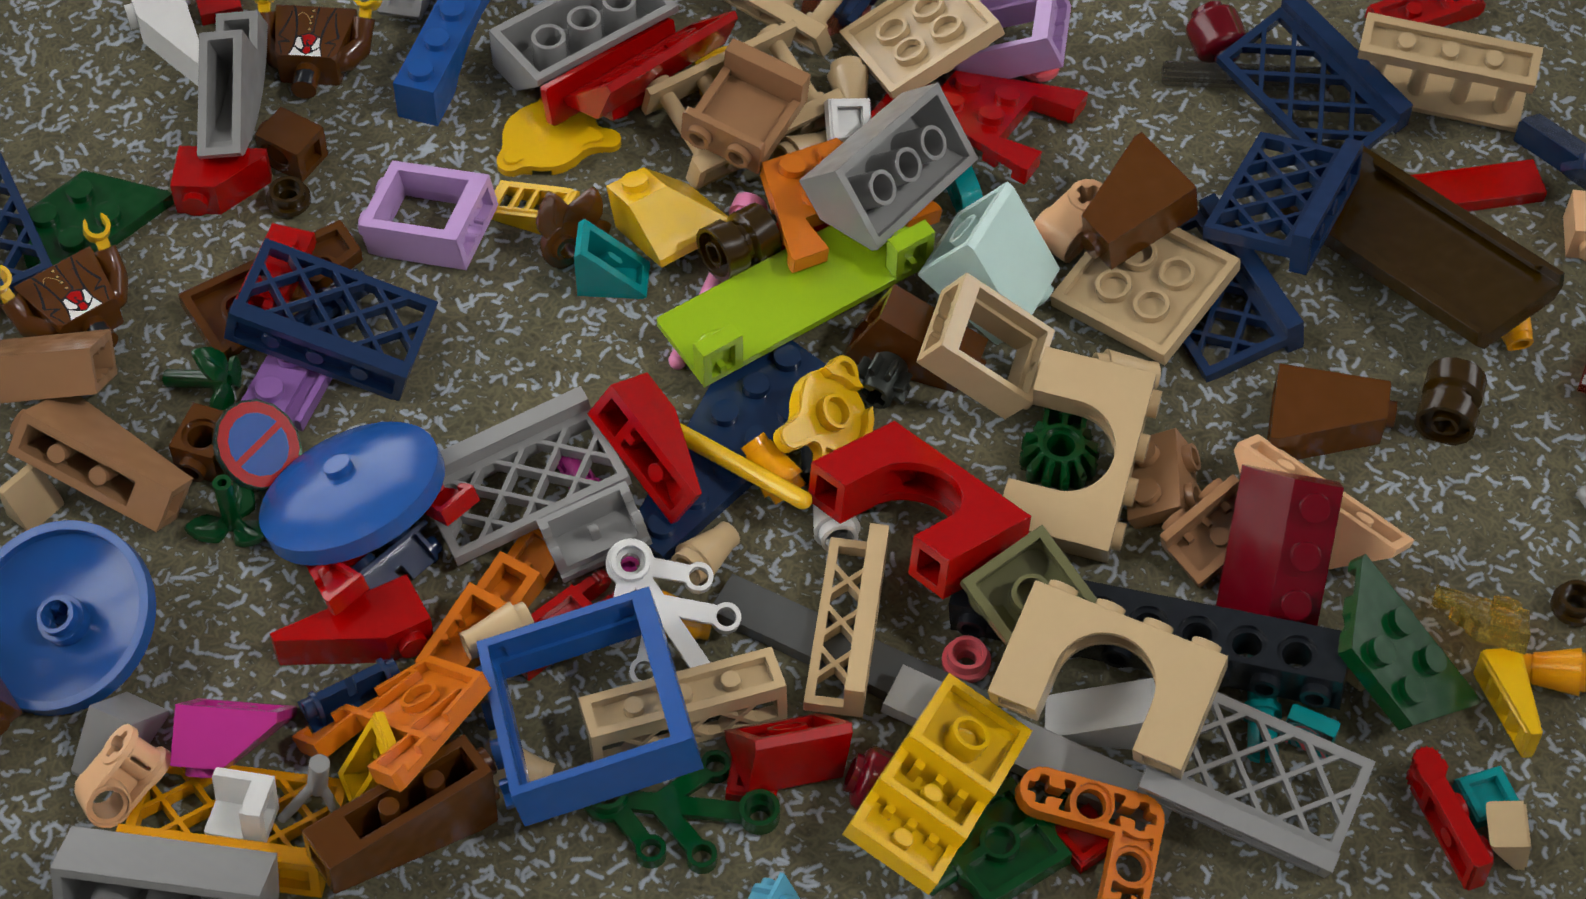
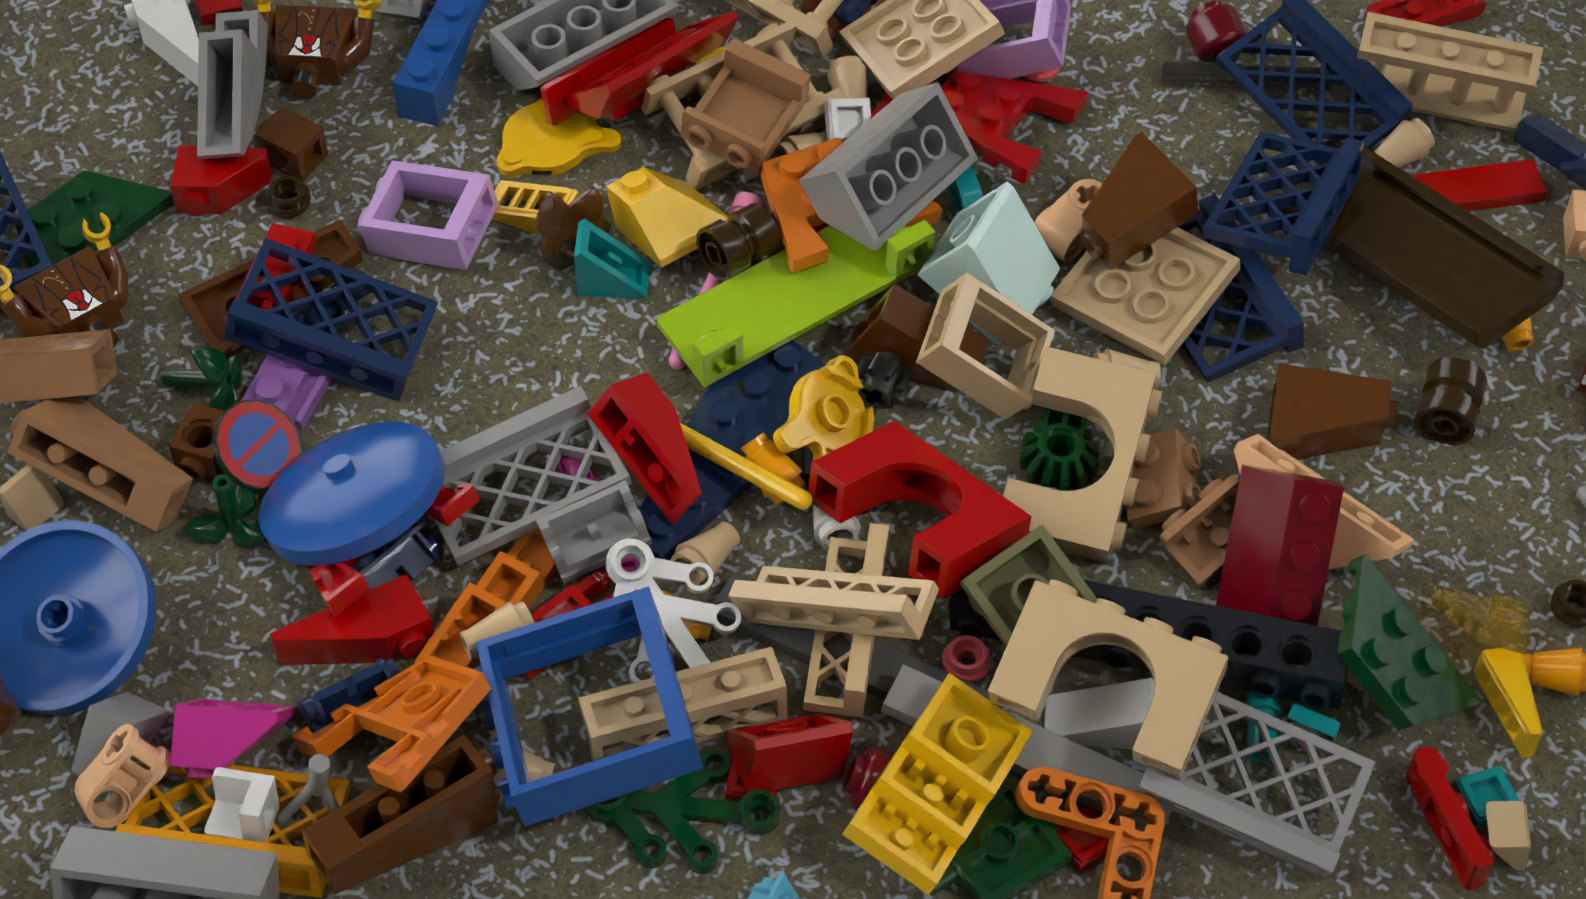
yellow slope [338,711,397,802] -> none
none -> tan fence [728,566,939,640]
none -> tan cone [1374,118,1435,168]

